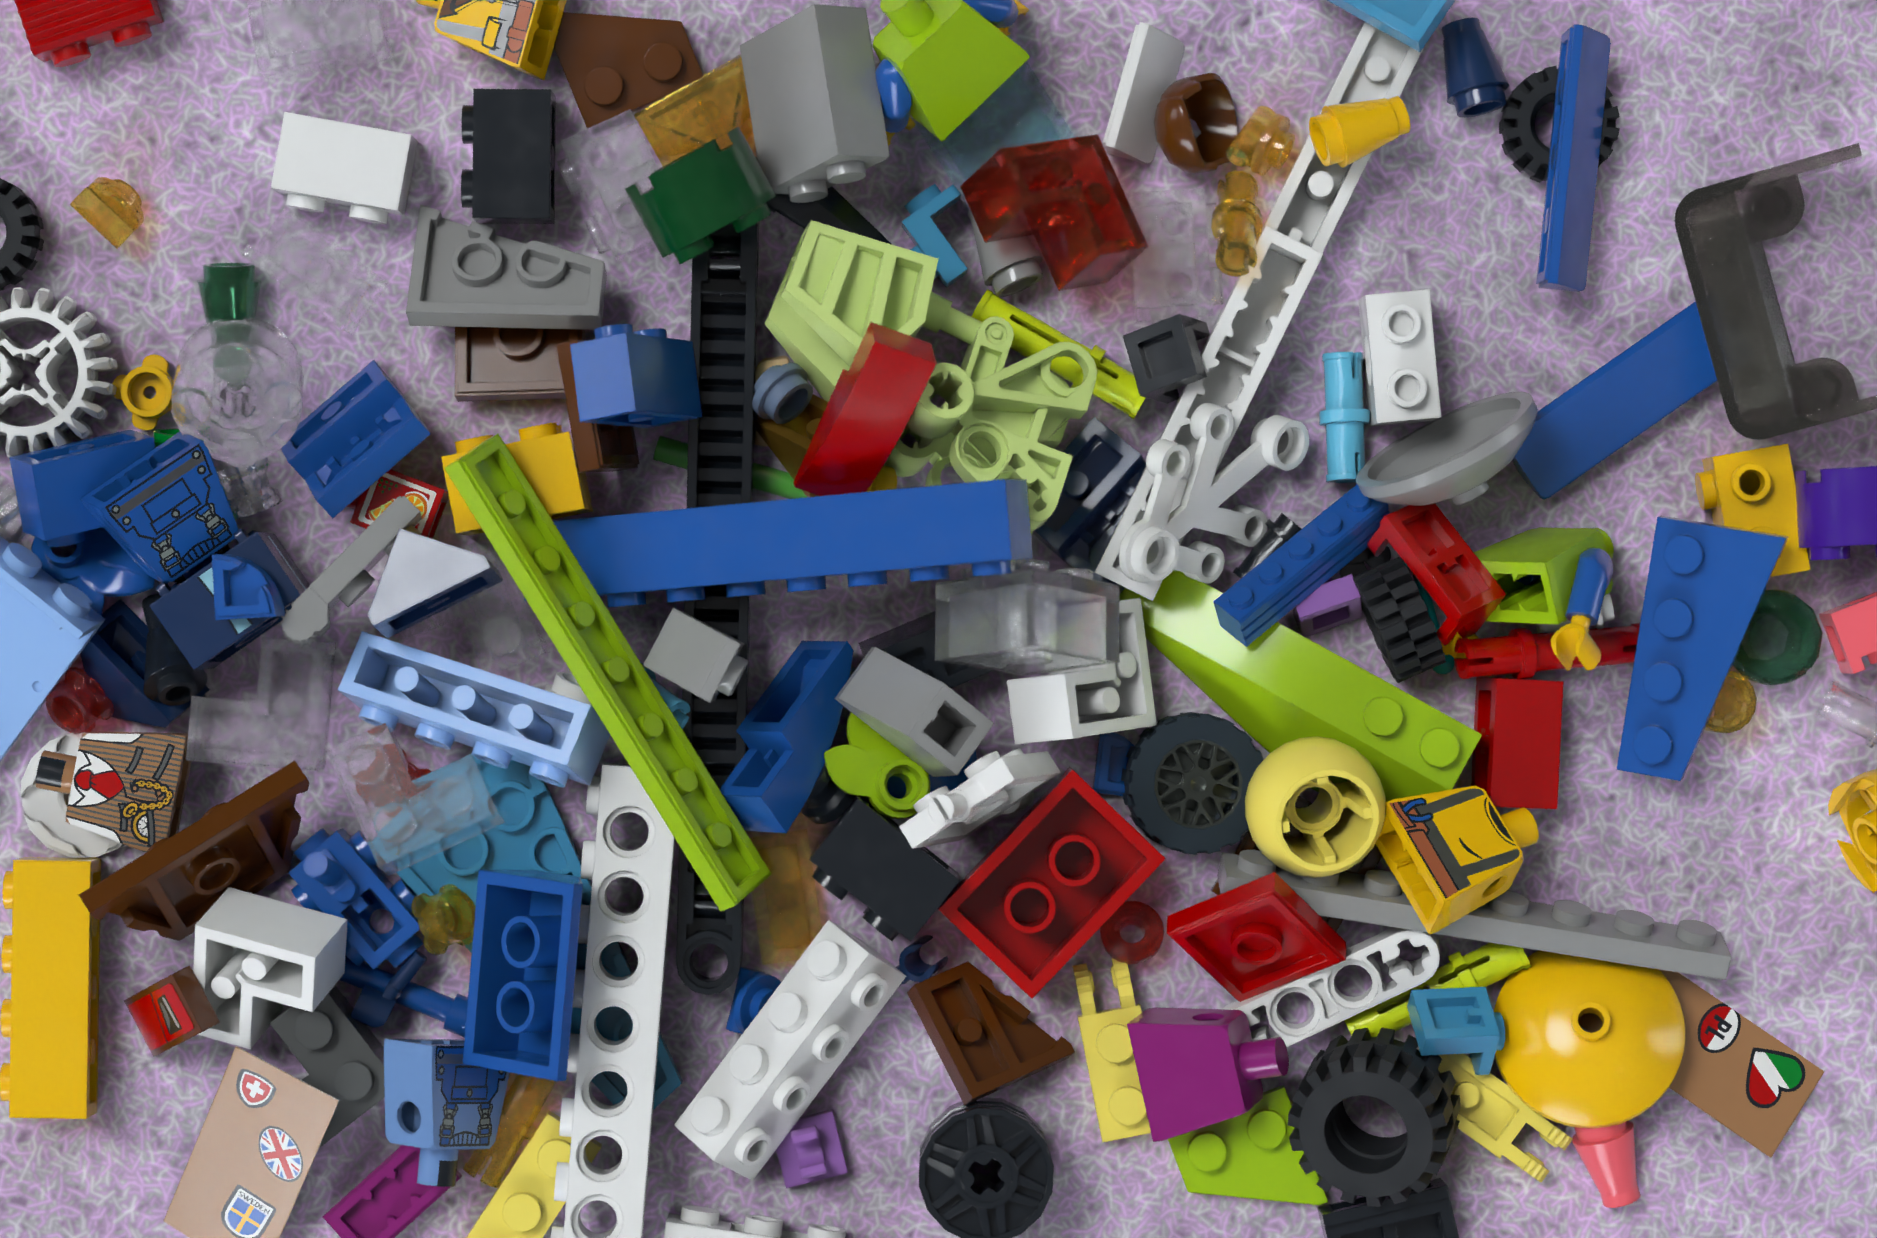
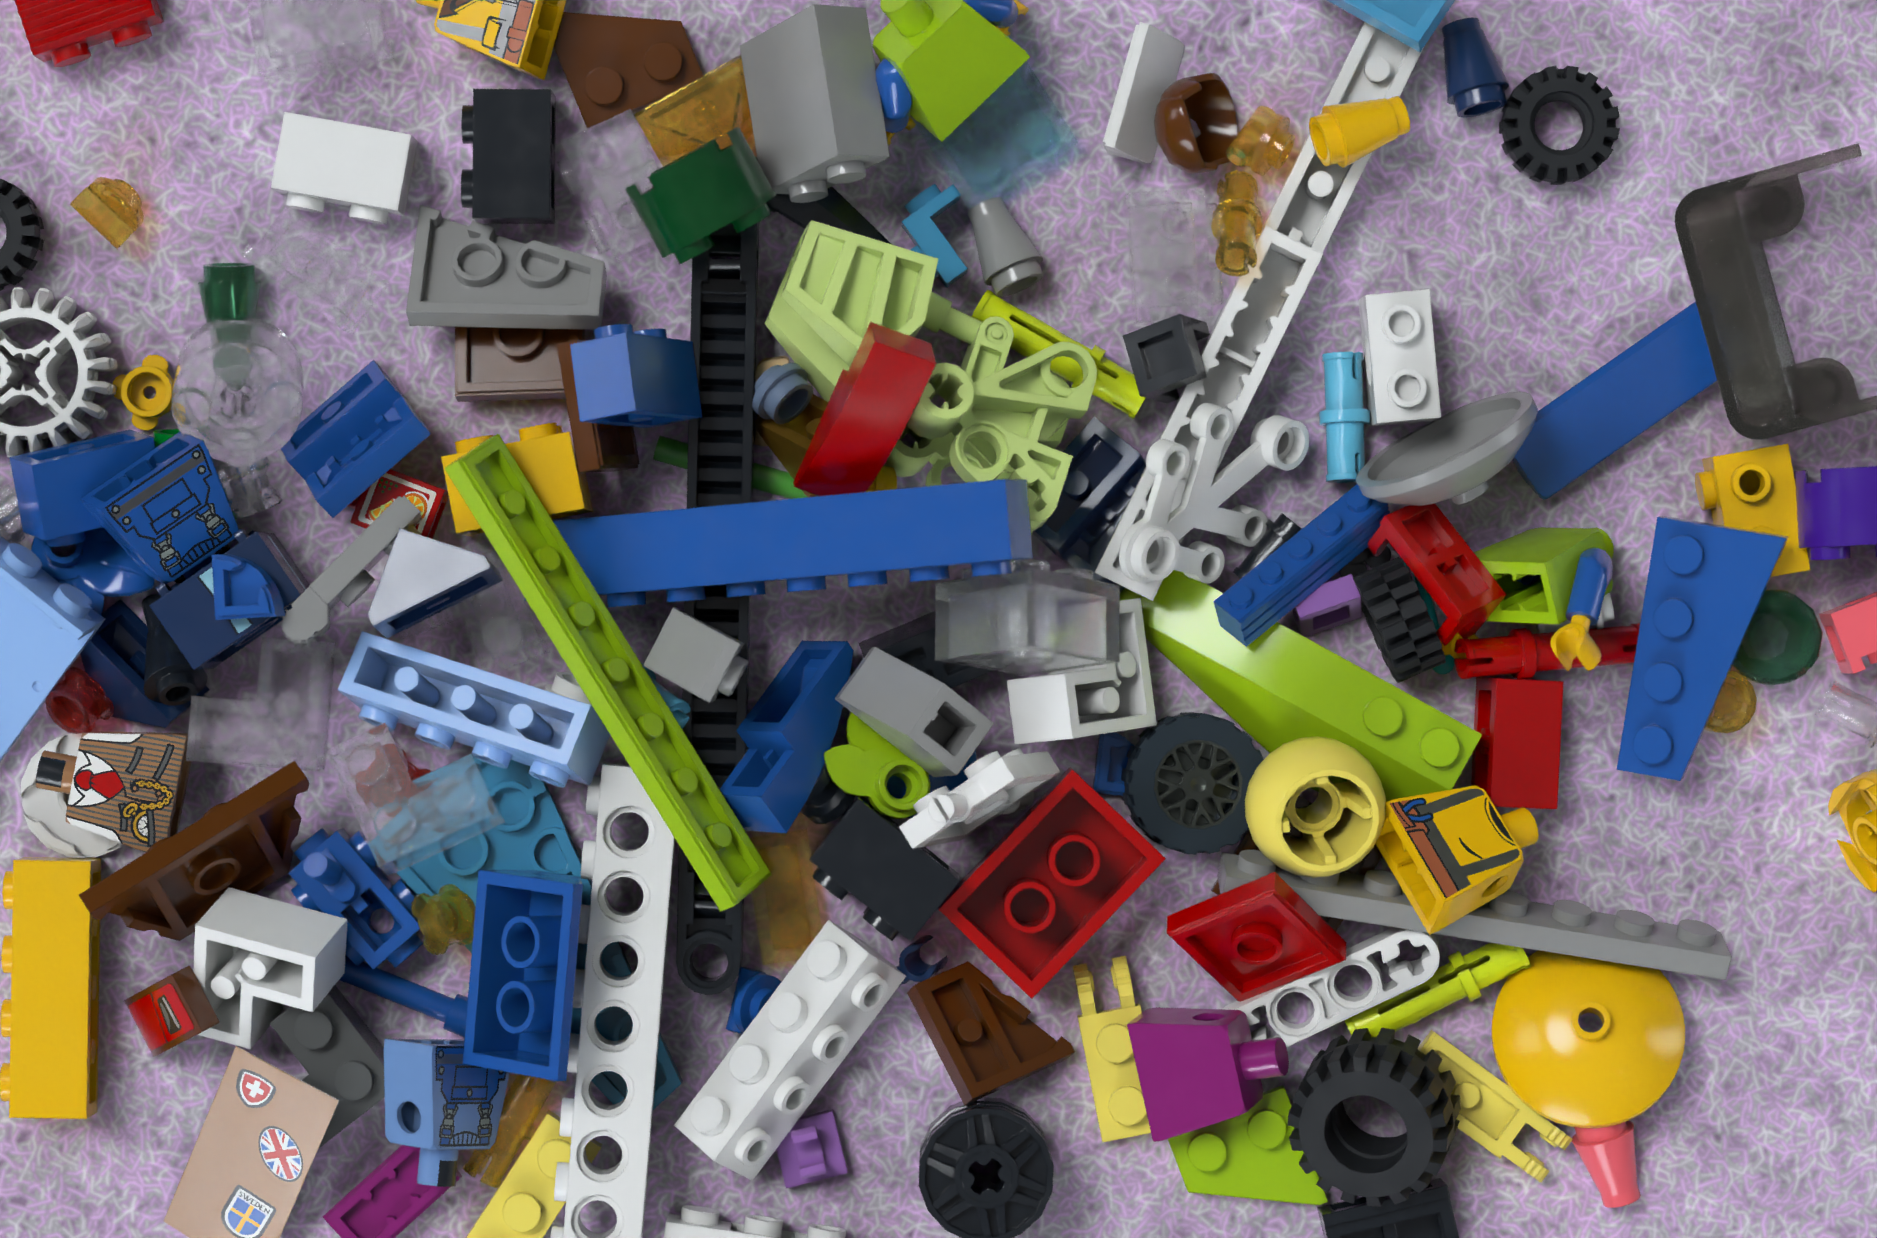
dark blue hand [351,950,428,1028] -> none
clear red brick [960,134,1149,291] -> none
clear red plate [1100,901,1164,964] -> none
dark azure bracket [1407,987,1505,1075] -> none
blue slope [1536,24,1611,292] -> none
medium nougat sticker [1578,970,1825,1158] -> none

